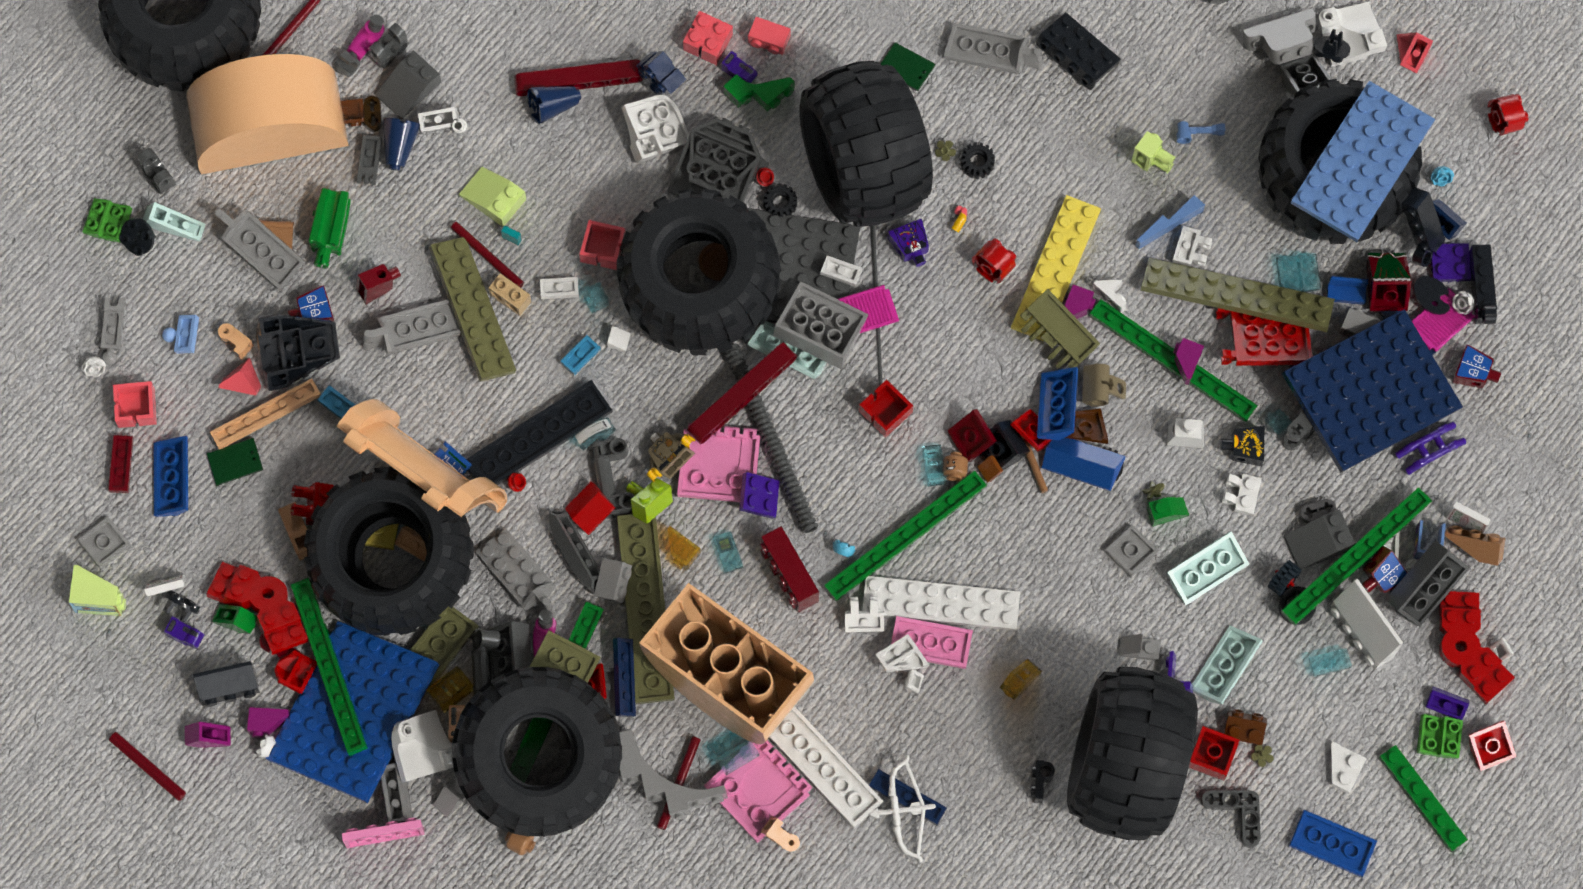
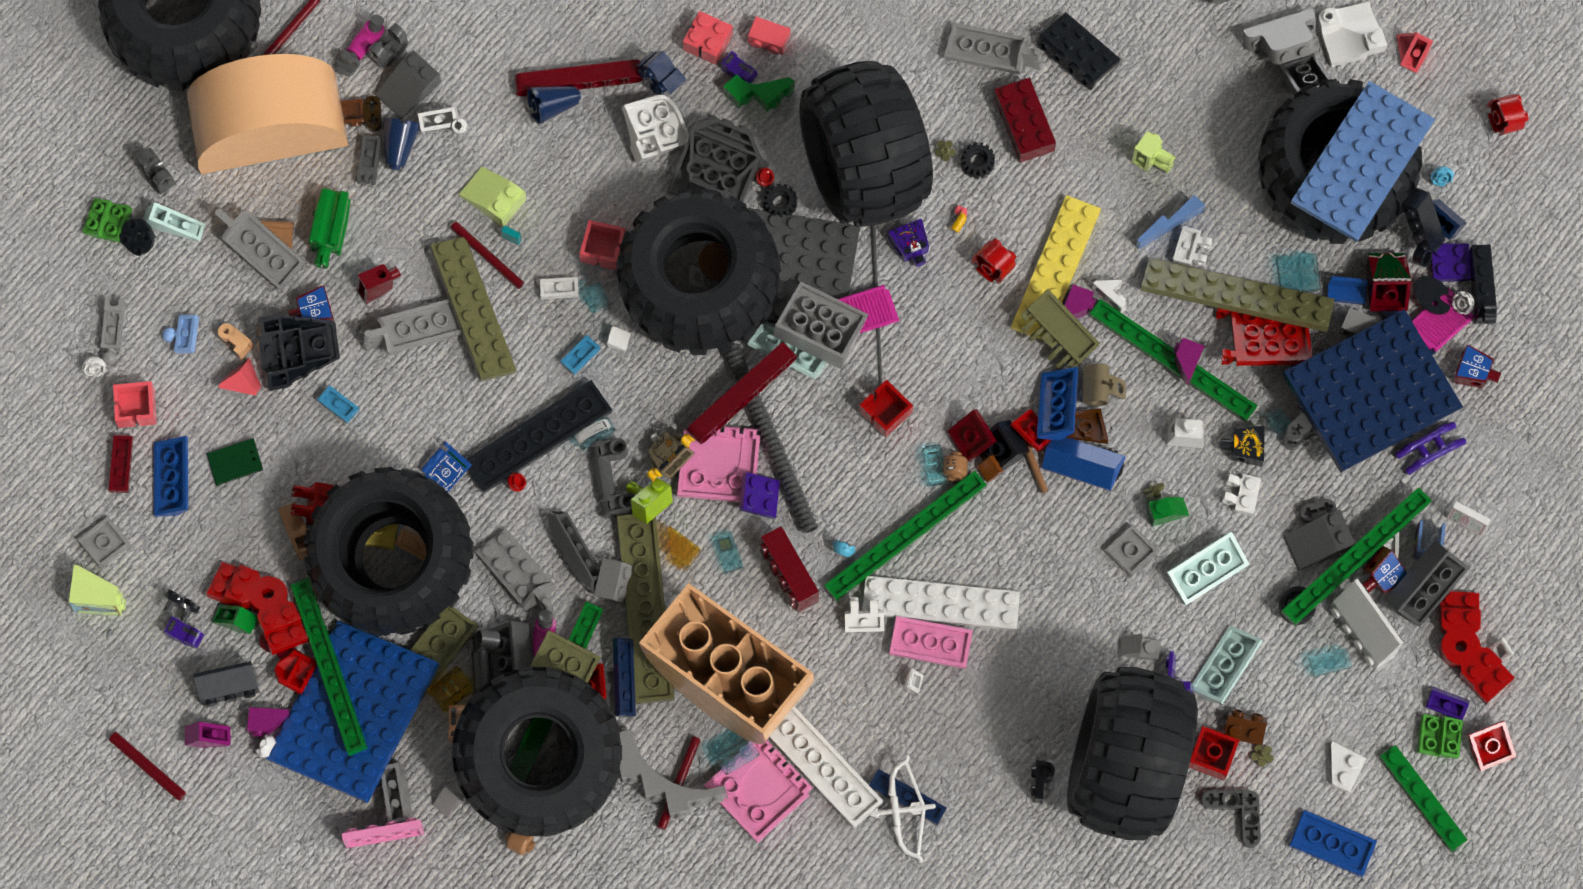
white tile [144,574,186,596] -> none
light nougat plate [210,378,321,450] -> none
light nougat panel [336,399,507,517] -> none
white slope [391,710,453,782] -> none
tan brick [488,274,531,316] -> none
red slope [565,481,615,535] -> none
light nougat leg [761,816,800,851] -> none
white plate [820,256,863,287] -> none
white wing [876,634,929,672] -> none
dark green container [880,42,936,91] -> none
clear yellow slope [999,659,1042,700] -> none
medium blue brick [1176,121,1226,144] -> none
black wheel [1268,560,1302,597] -> none
black plate [1313,29,1351,63] -> none
medium nougat slope [1445,525,1505,566] -> none
none -> dark red brick [994,77,1056,163]

